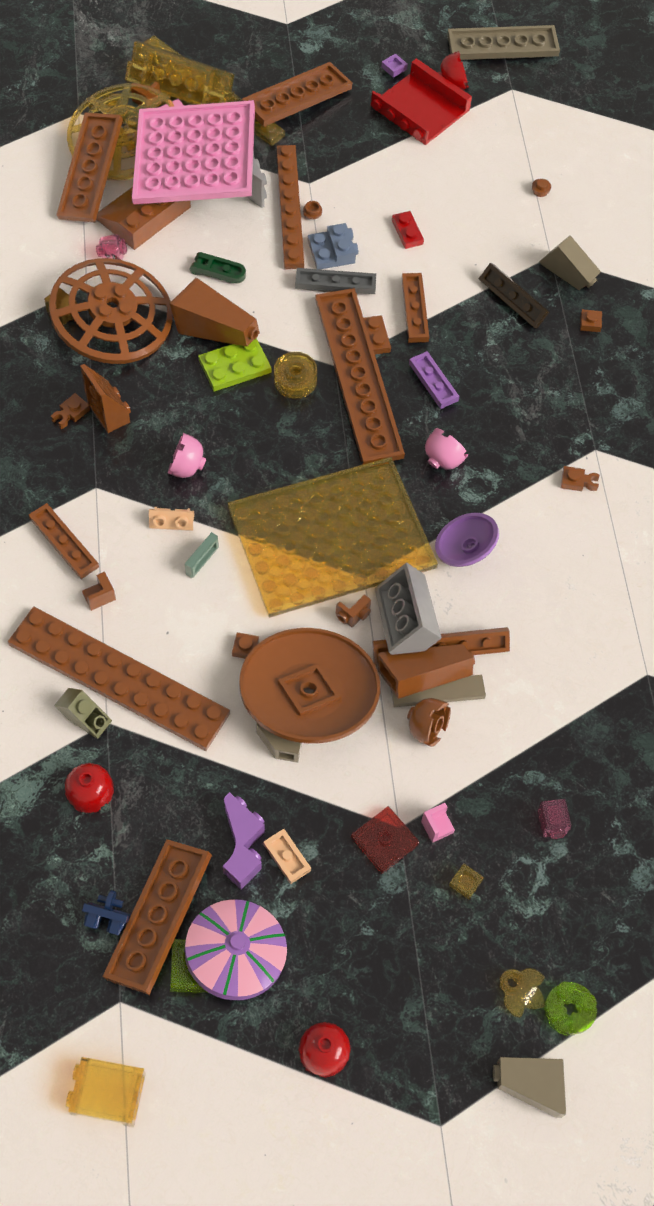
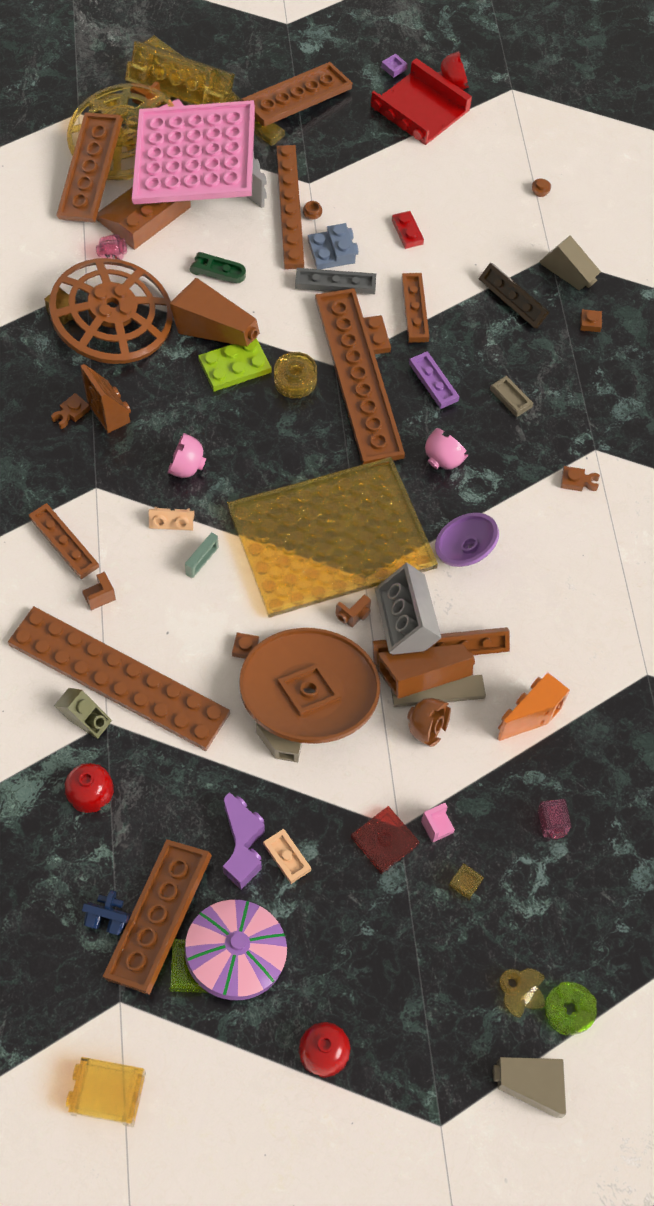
dark tan plate [447,25,560,60] -> none
none -> dark tan tile [490,376,533,417]
none -> orange slope [497,672,570,741]

